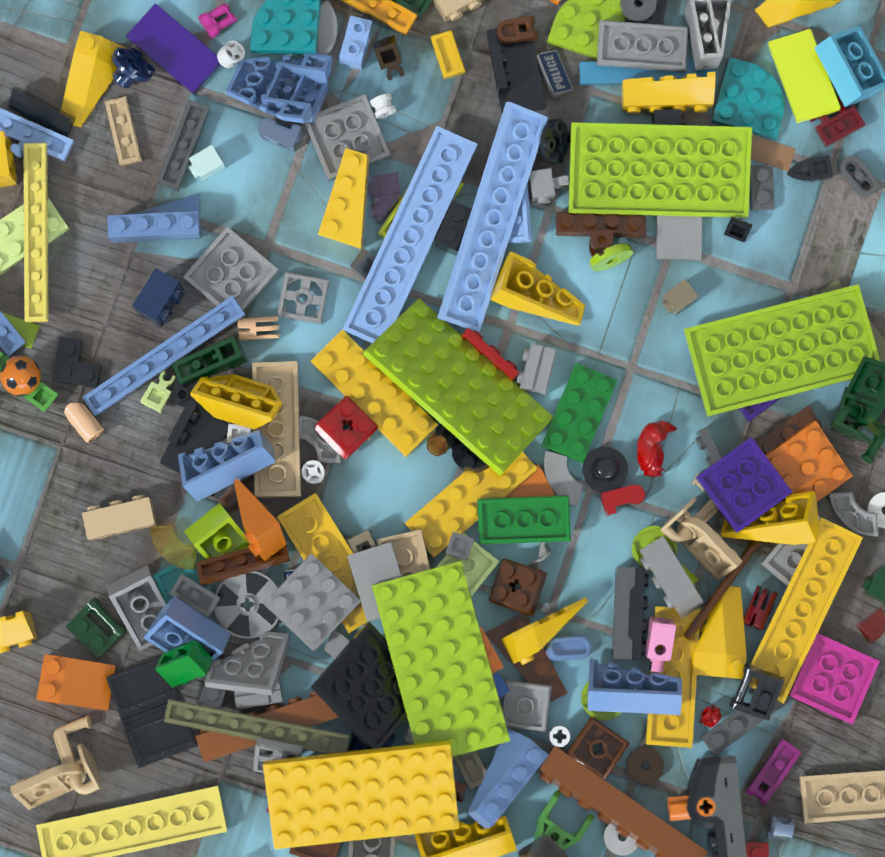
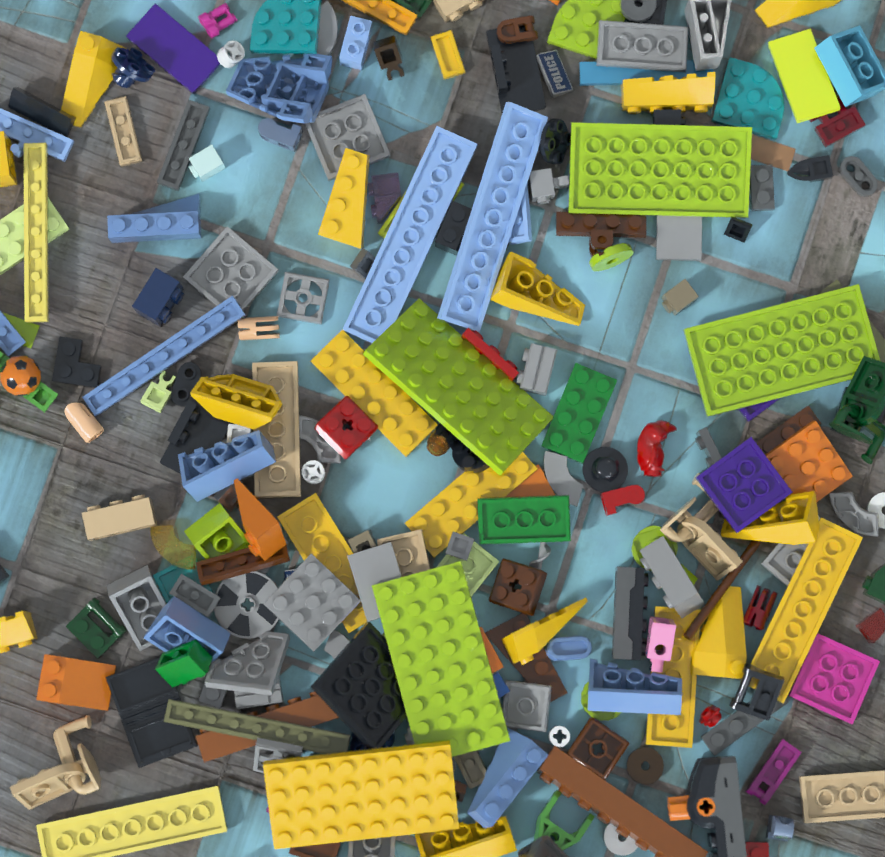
dark green slope [172,336,248,384] -> none
white wheel [370,93,397,119] -> none

